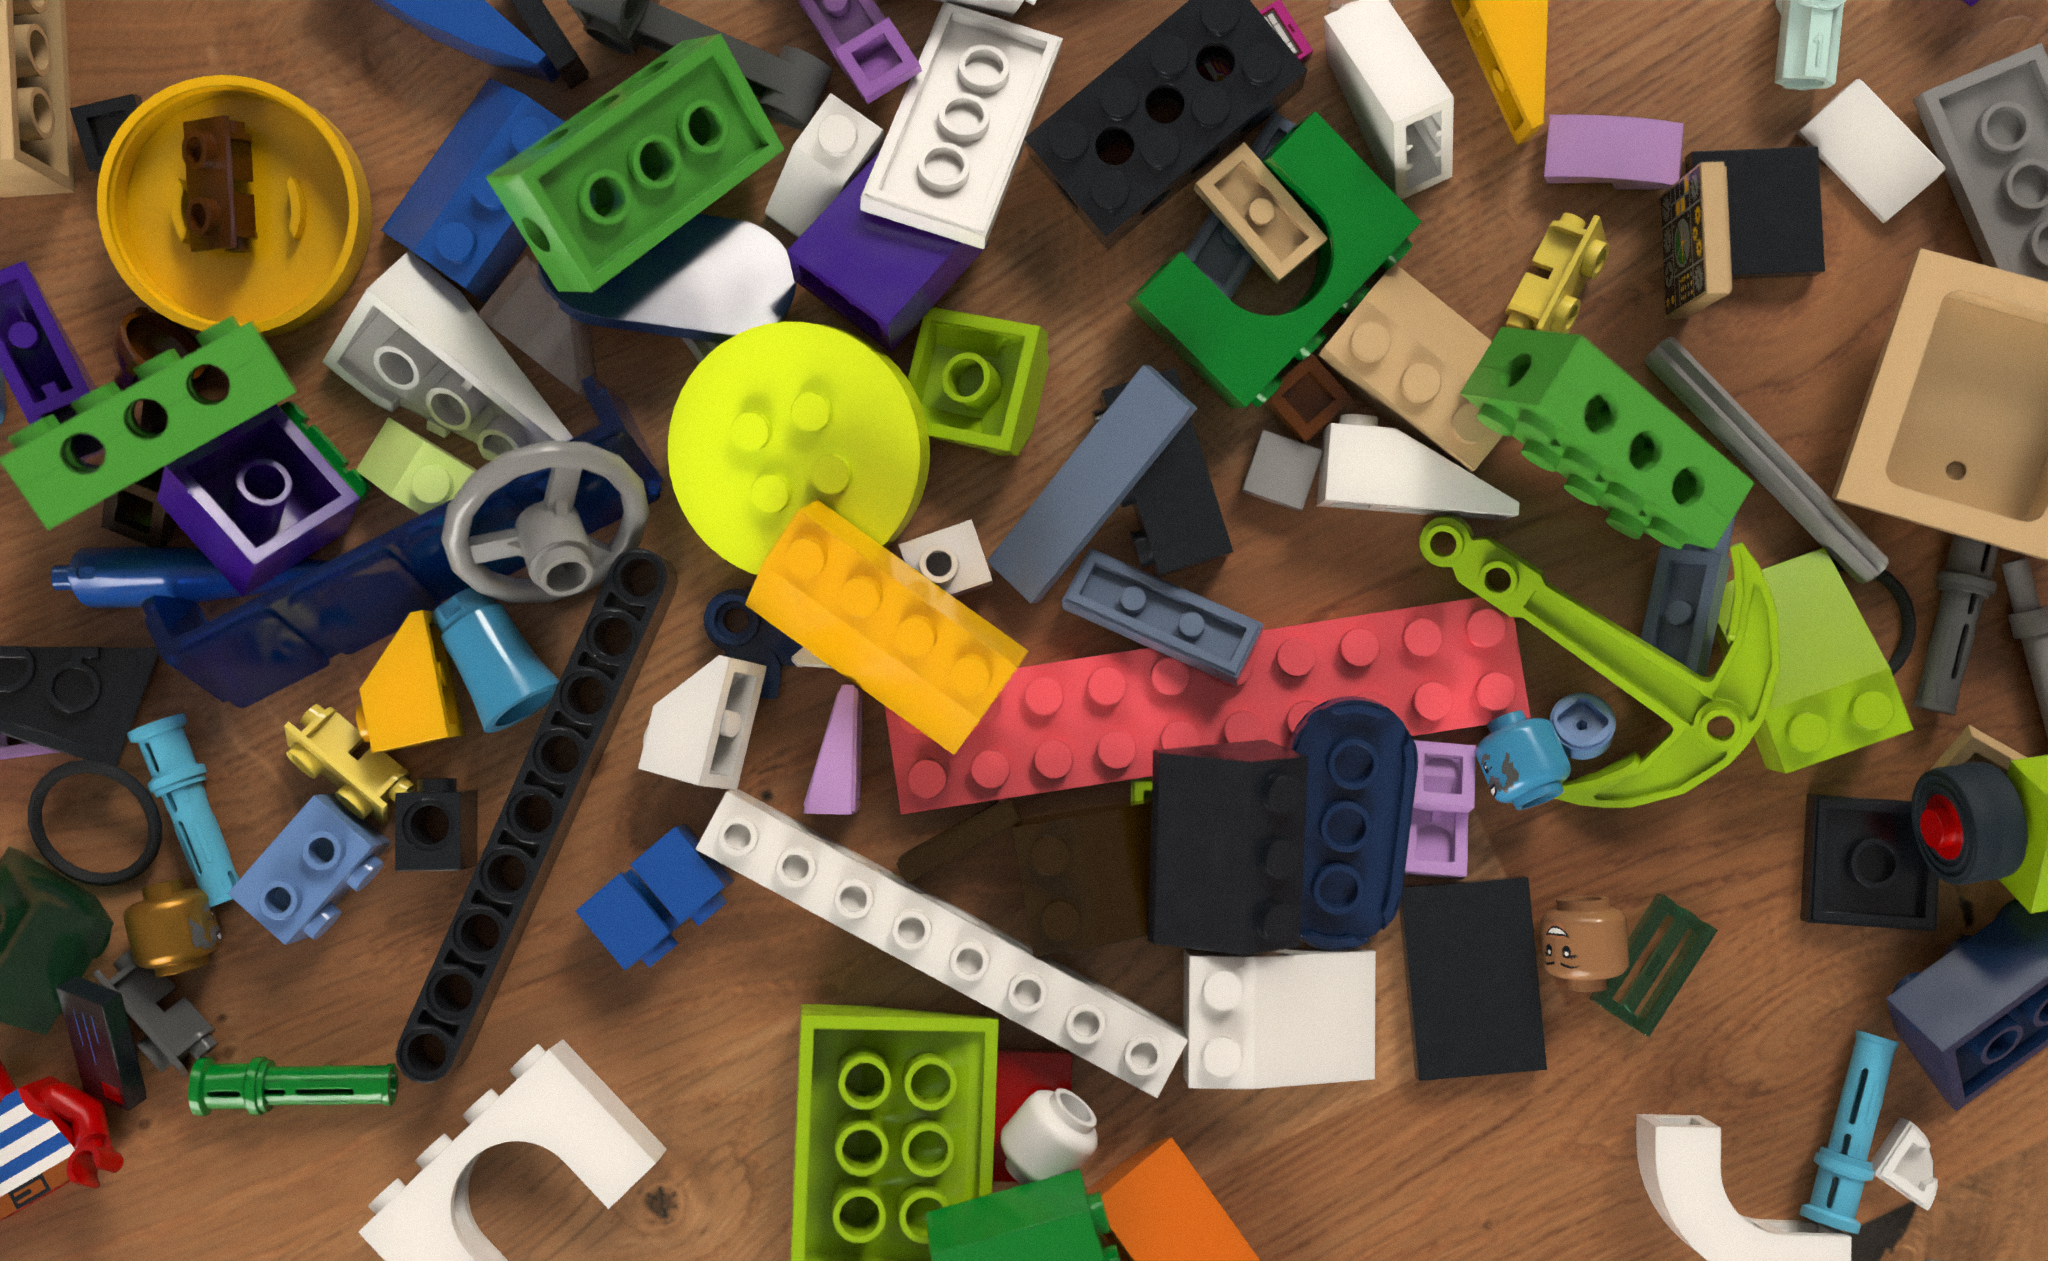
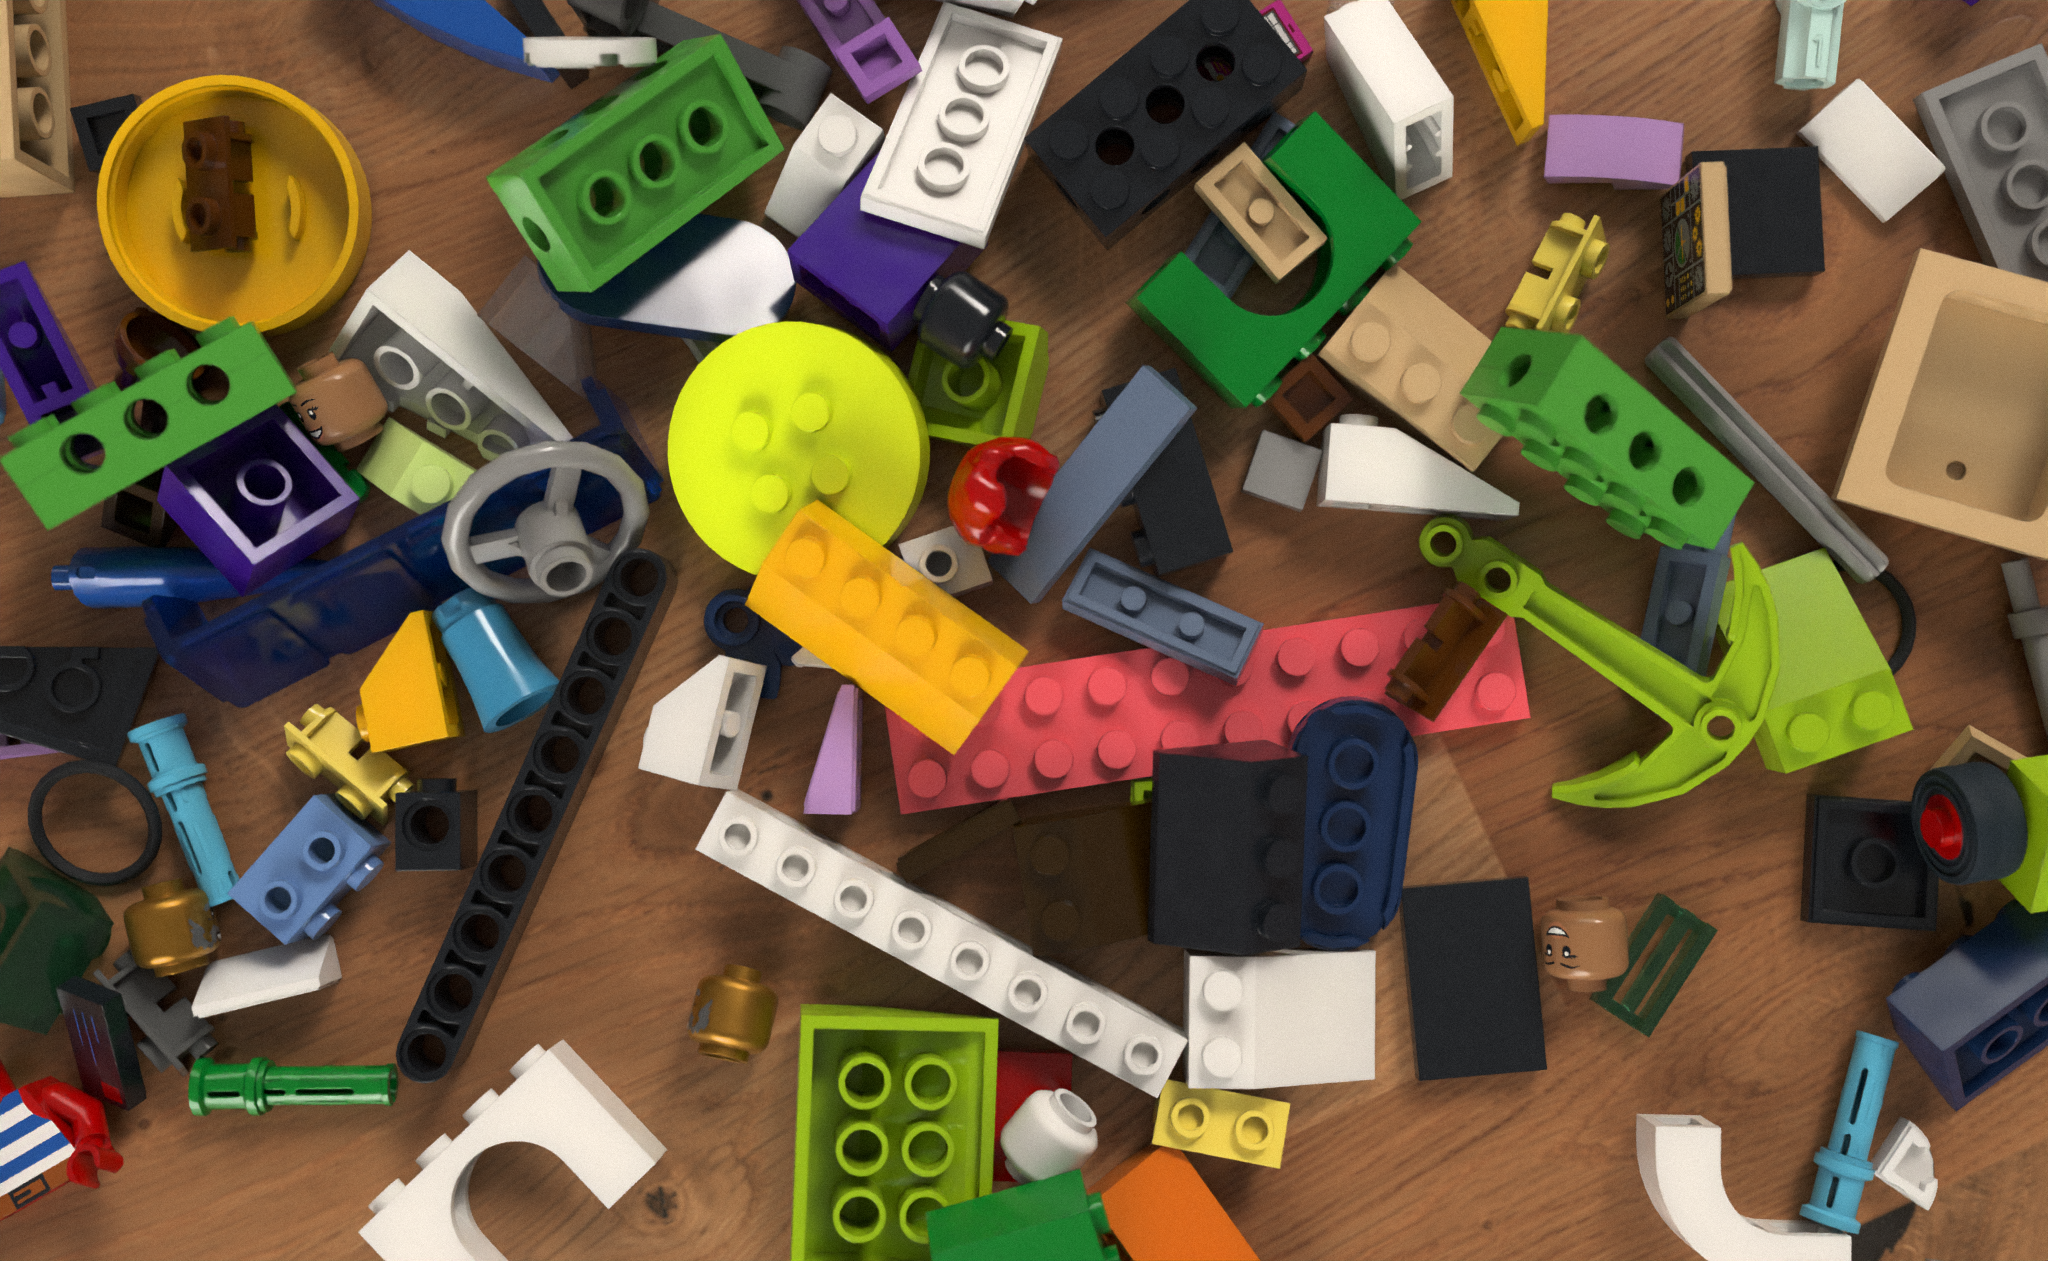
blue slope [381,78,564,304] -> none
blue piece [575,823,734,971] -> none
lavender slope [1404,740,1476,880] -> none
dark azure head [1475,710,1571,810] -> none
medium blue tile [1549,693,1616,760] -> none
dark grey pin [1912,534,1999,716] -> none
none -> white slope [192,934,342,1018]
none -> medium nougat head [289,351,388,452]
none -> white tile [522,36,657,68]
none -> pearl gold head [687,964,778,1064]
none -> black head [912,271,1013,369]
none -> red hair [947,437,1060,556]
none -> light yellow hinge [1151,1079,1290,1169]
none -> reddish brown hinge [1385,581,1508,722]

